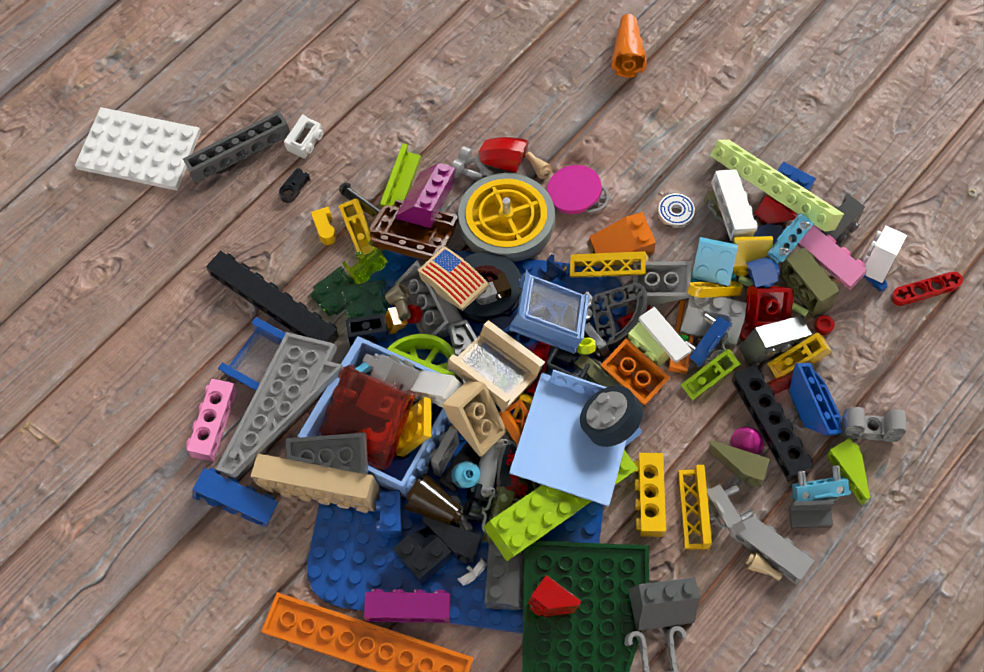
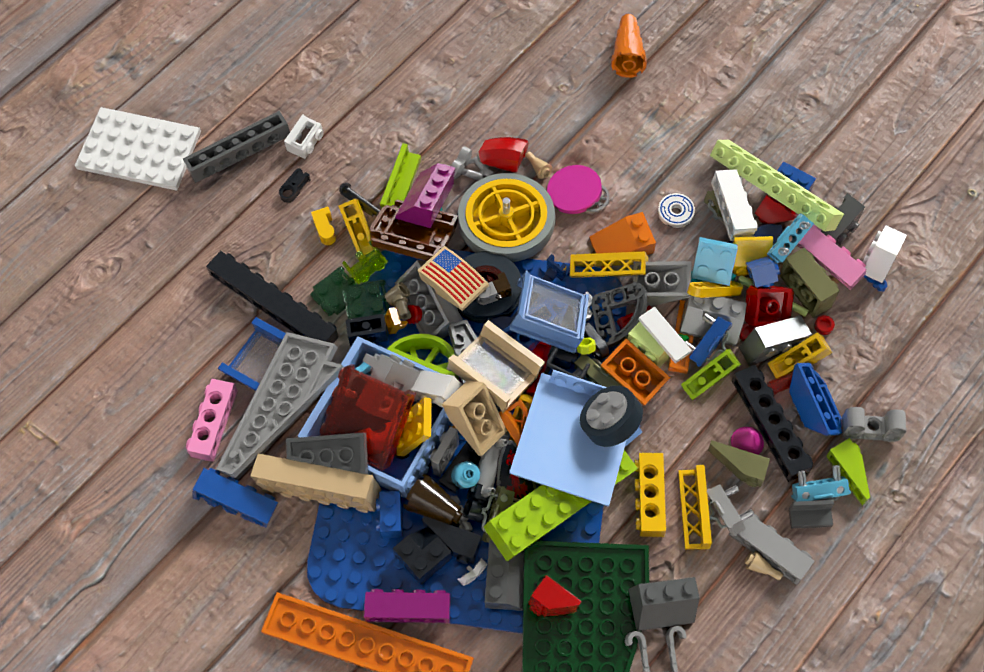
red beam [891,271,963,306] -> none

